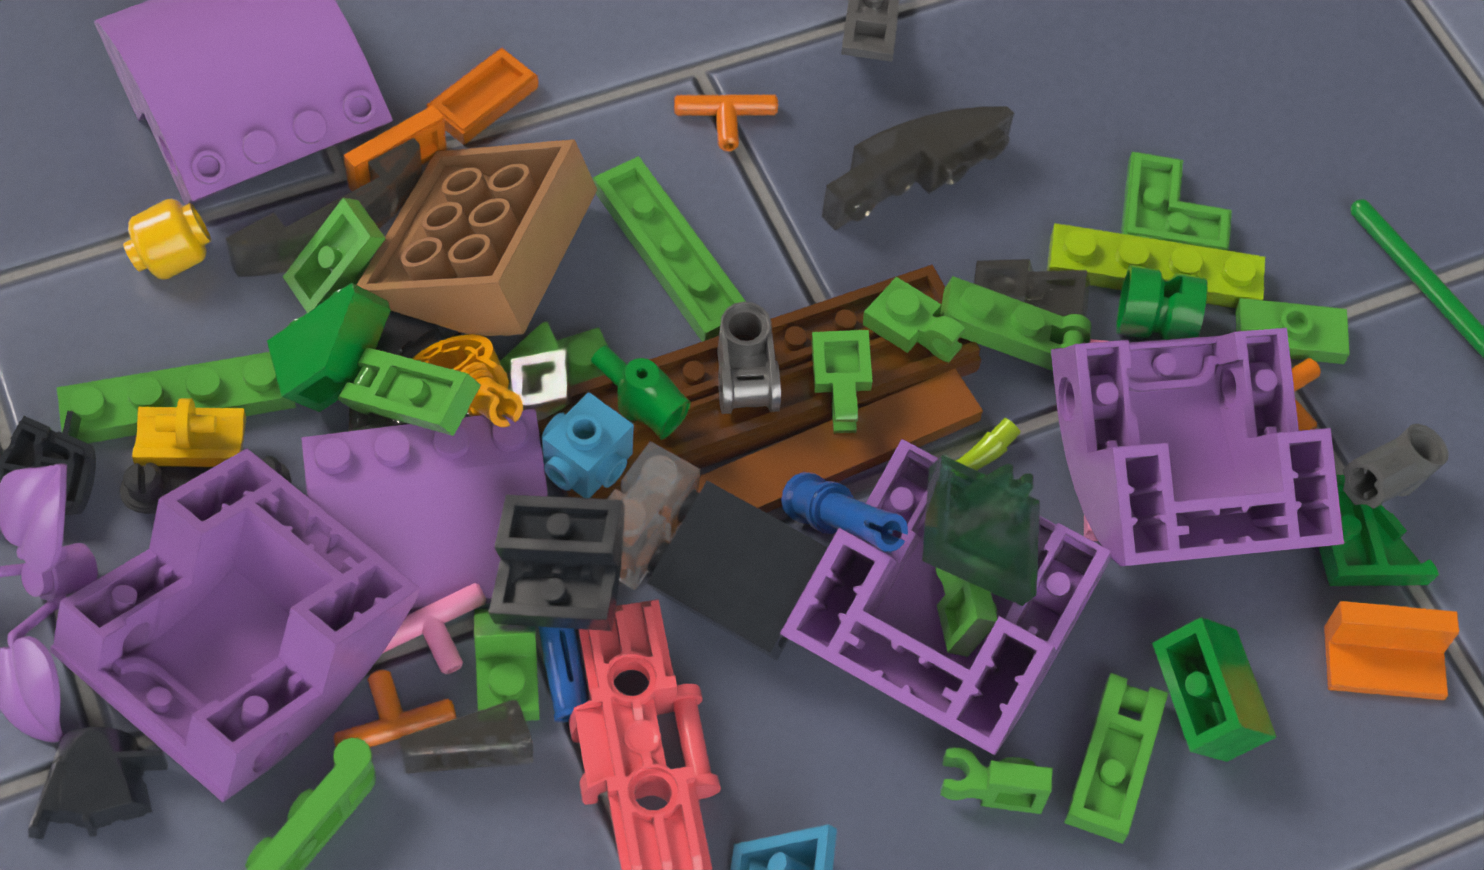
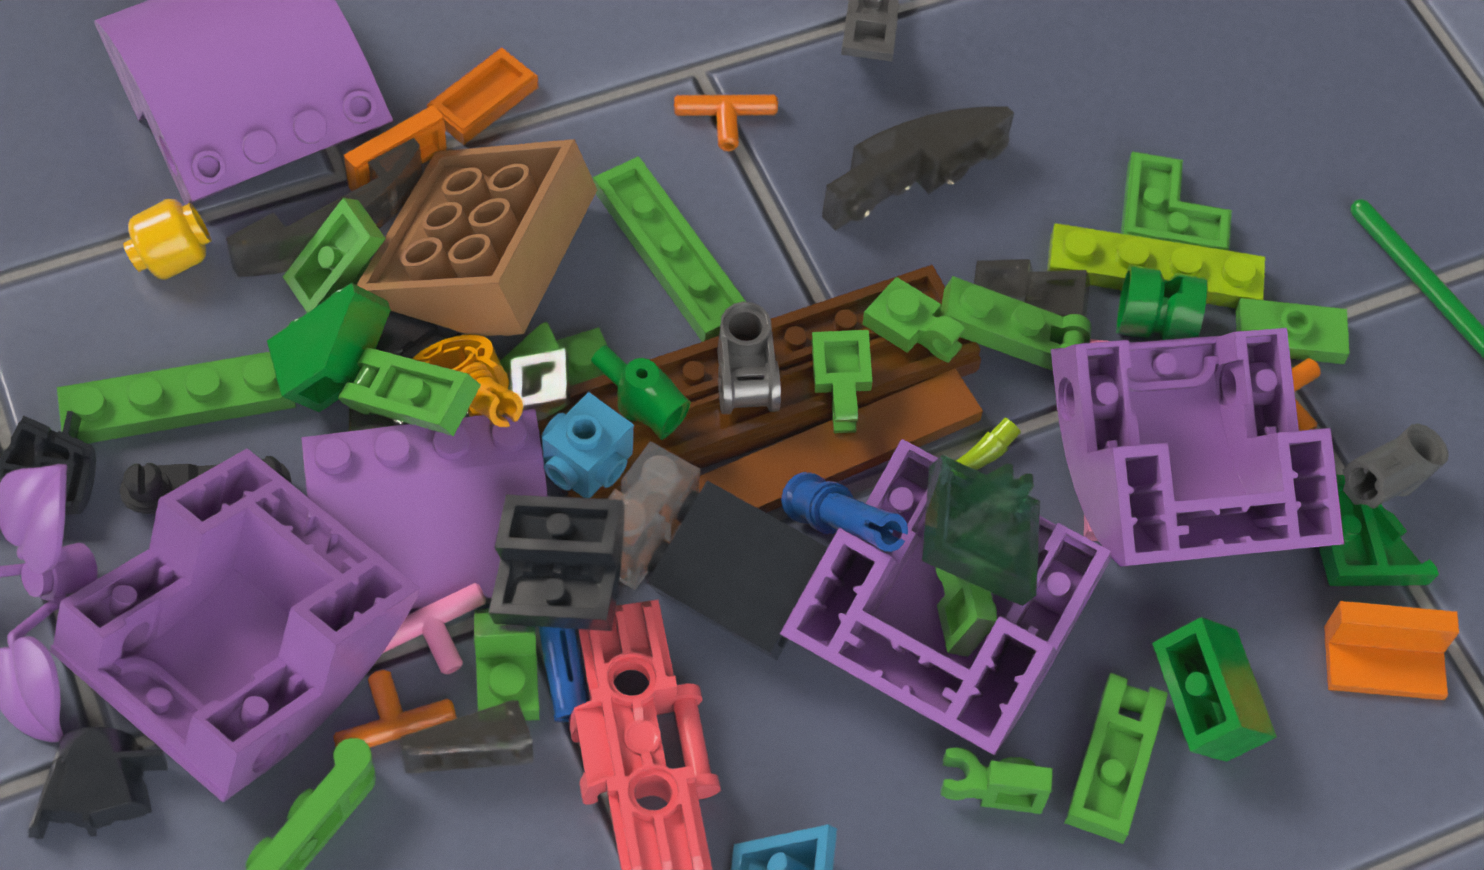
yellow hips [132,398,246,467] -> none

